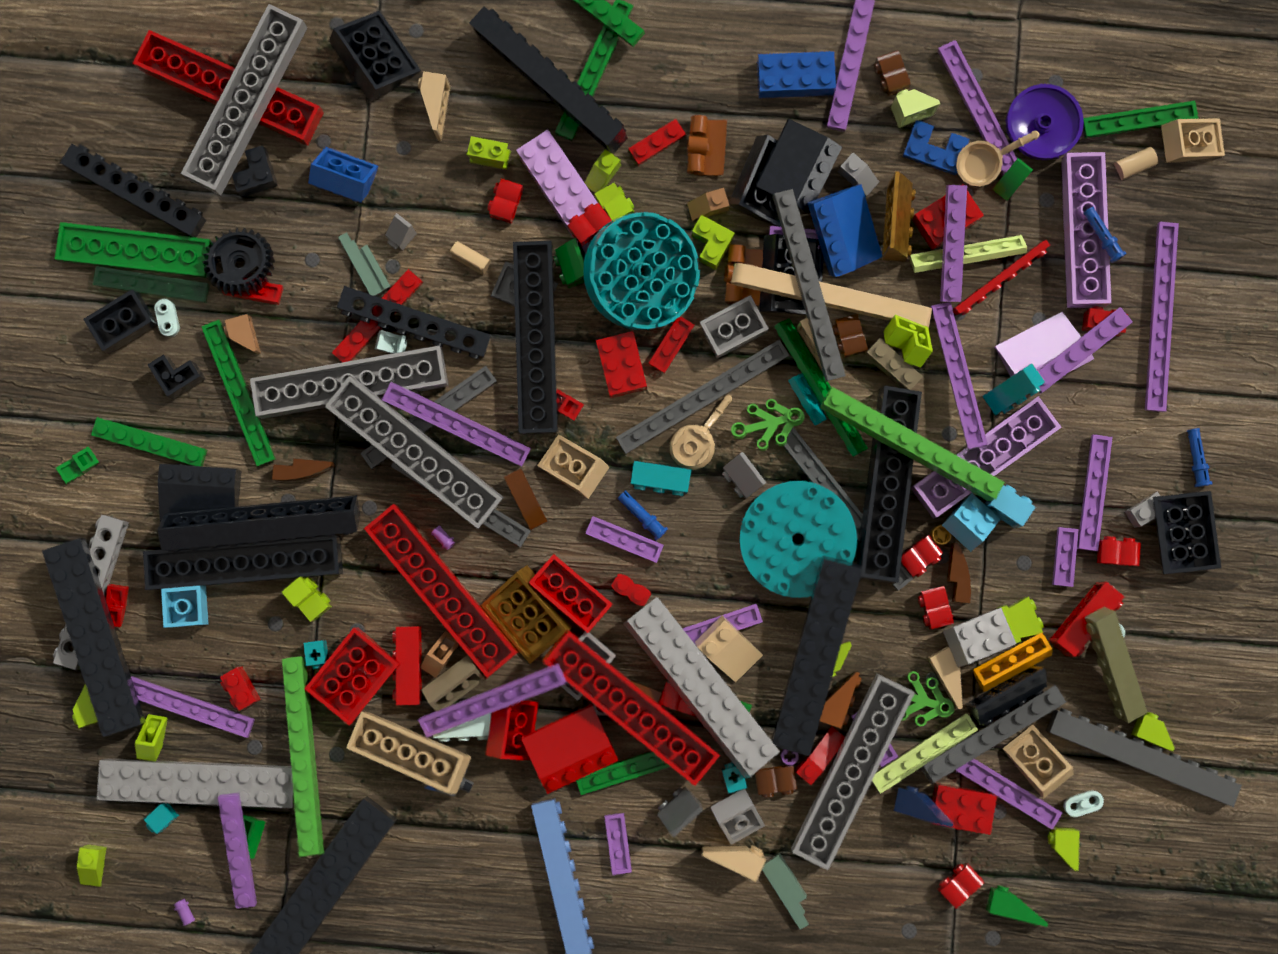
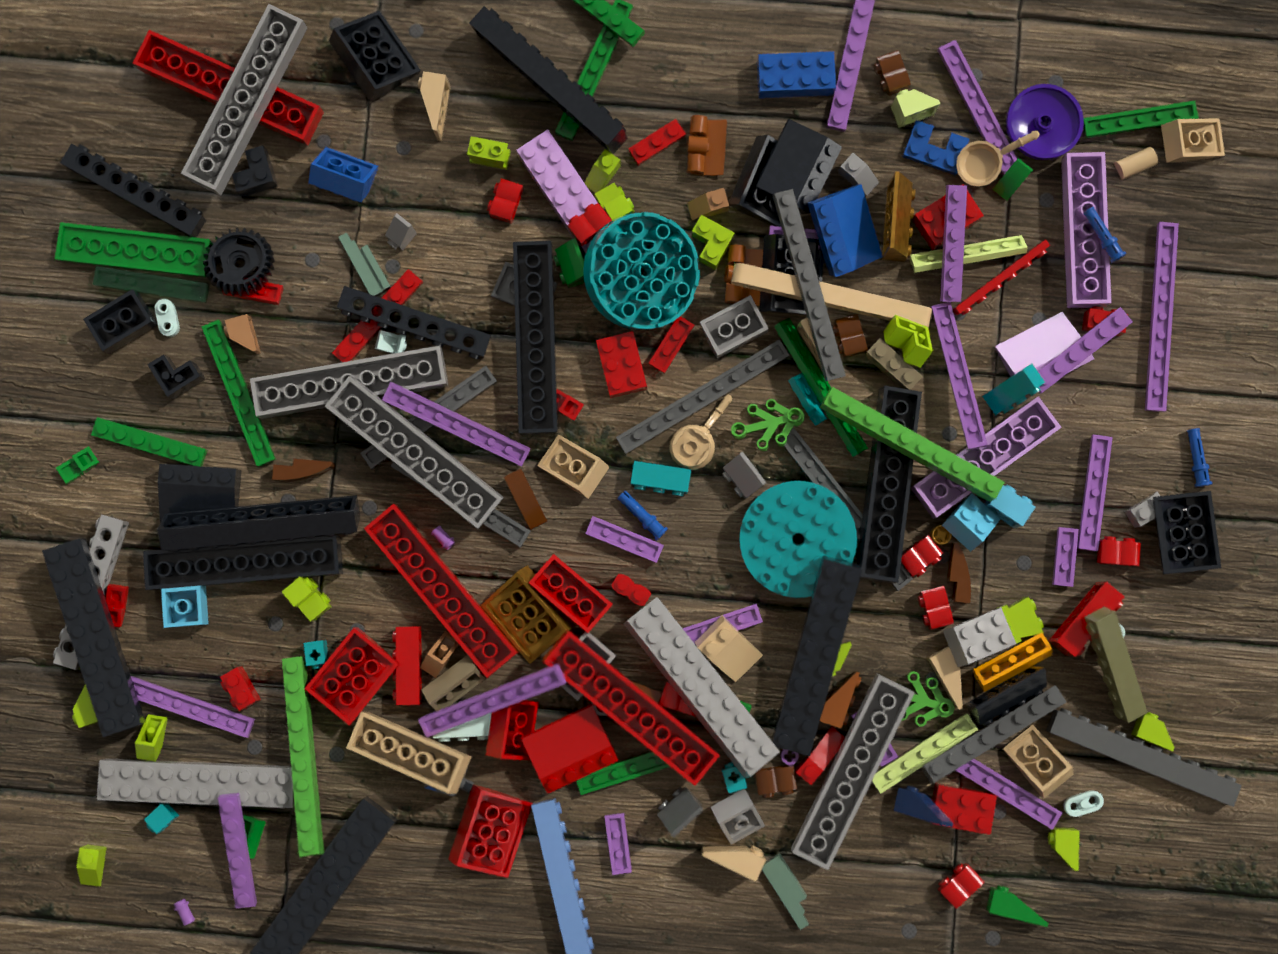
tan brick [450,241,491,275] -> none
none -> red slope [448,784,533,878]

